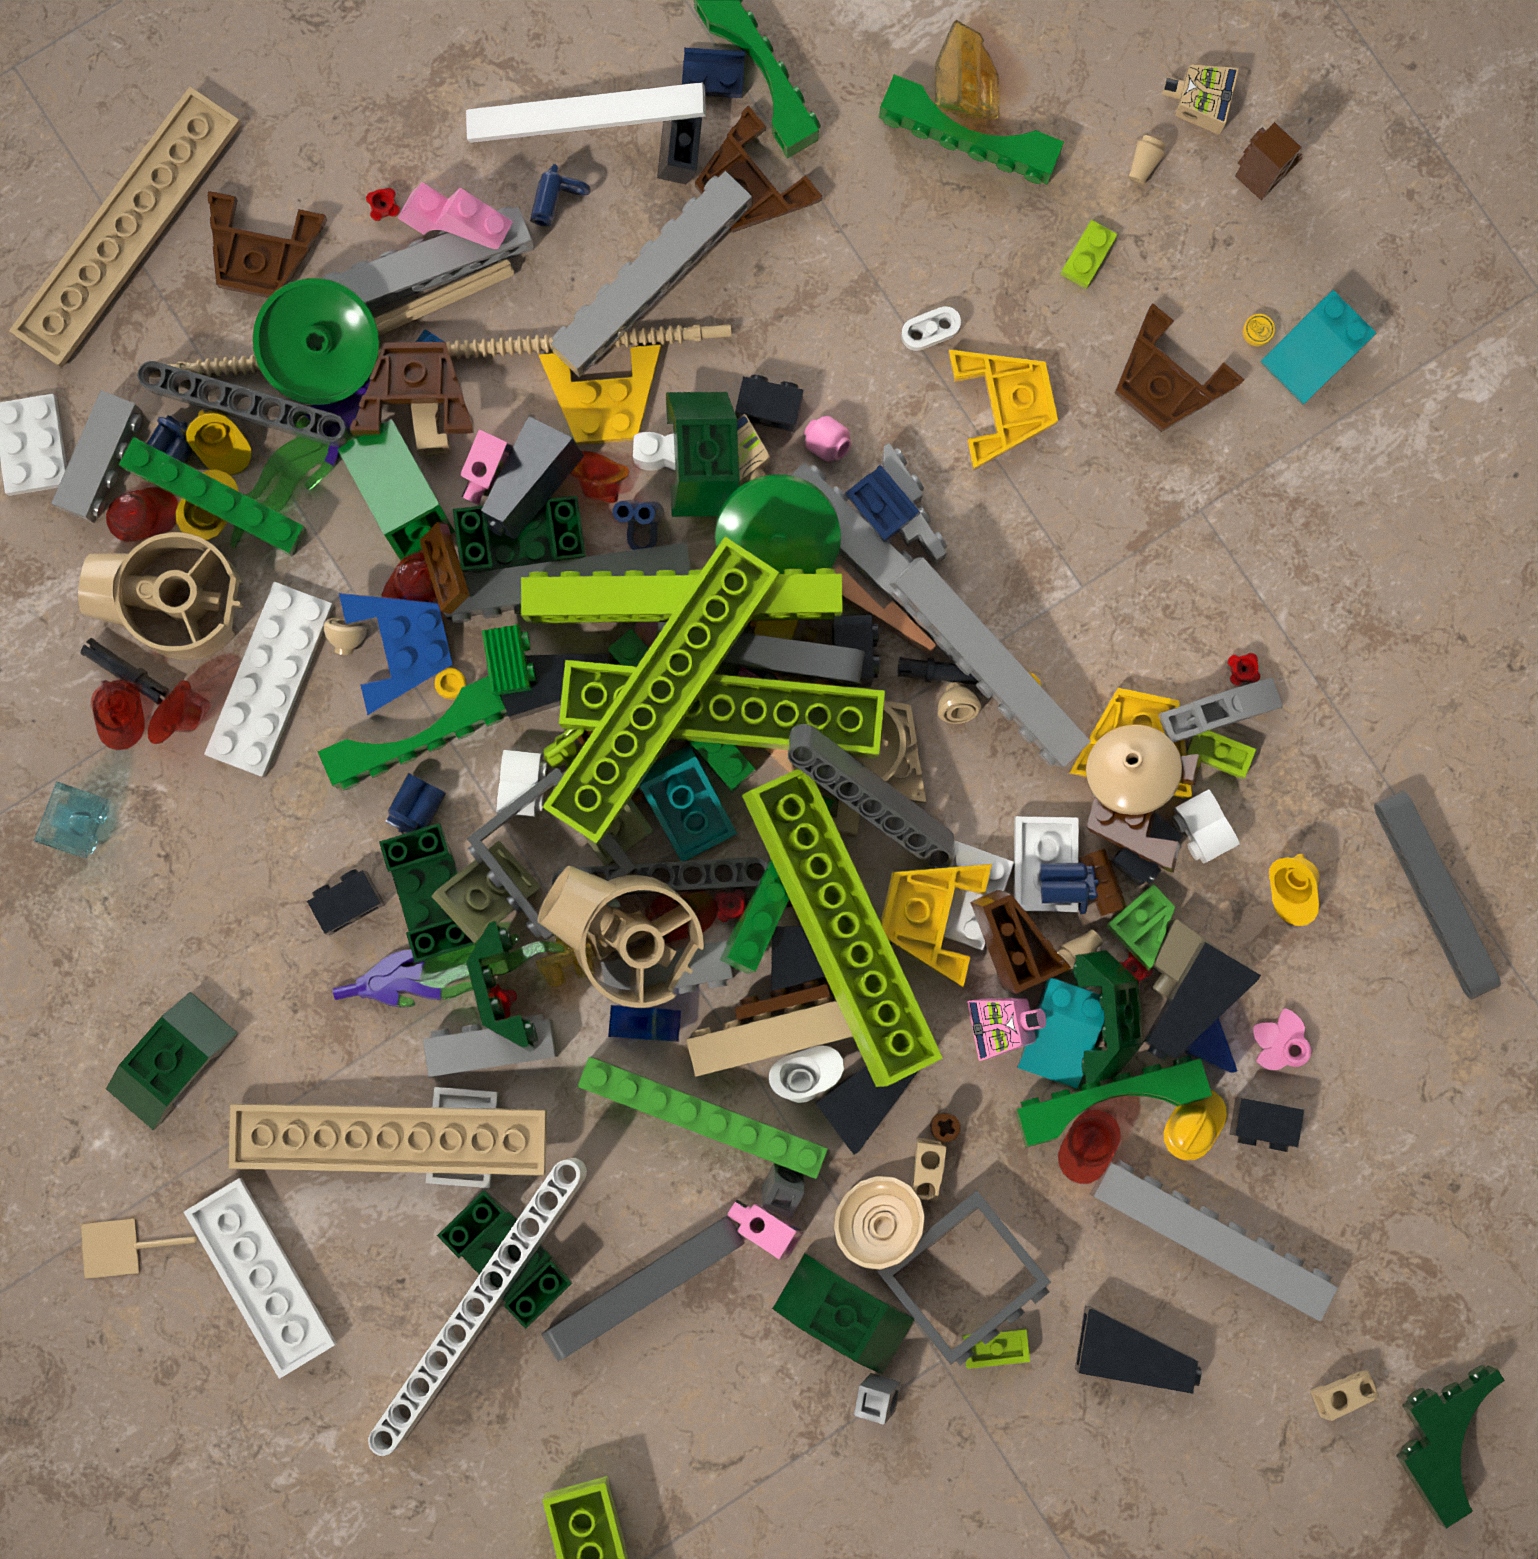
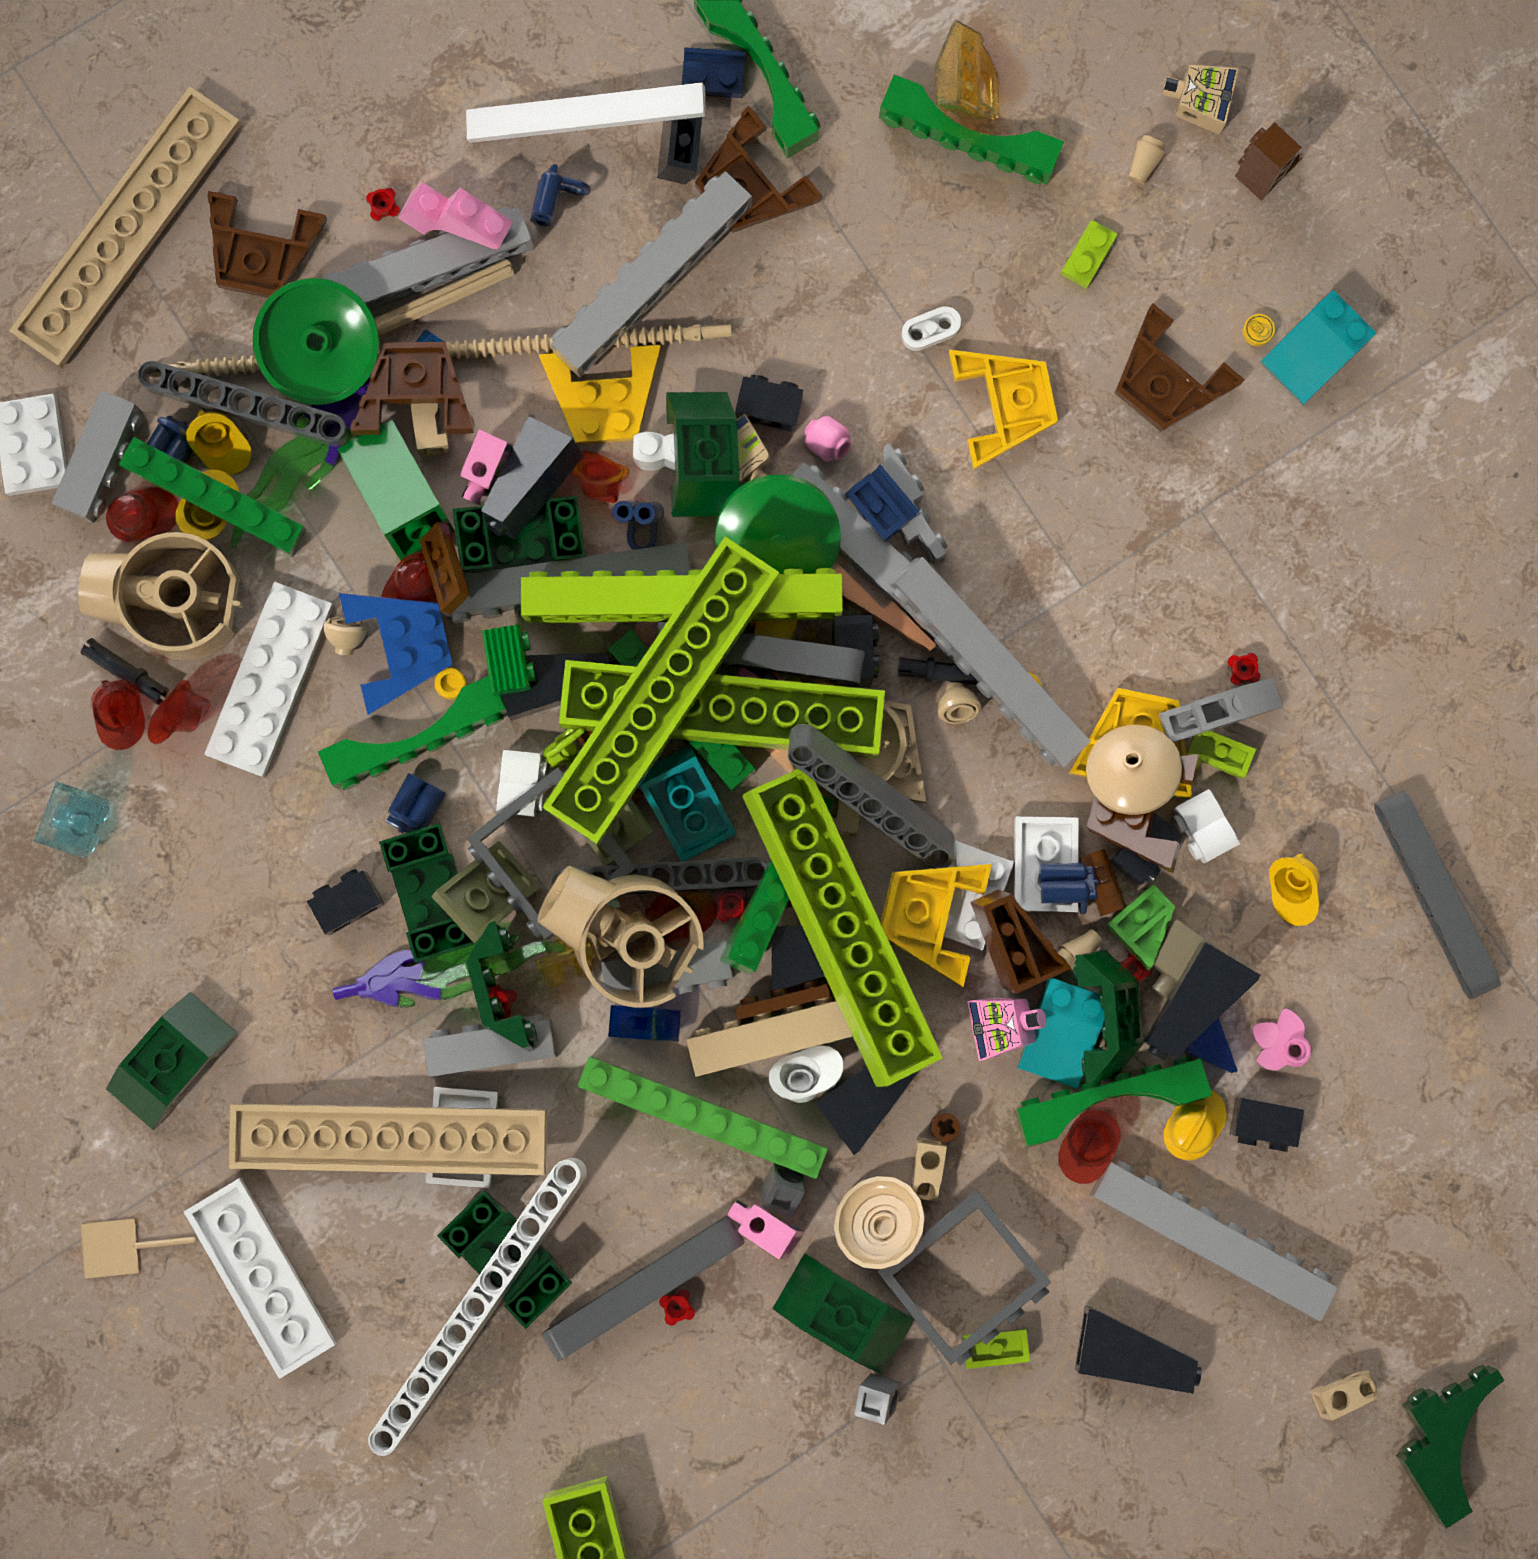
none -> red plate [659,1289,695,1326]

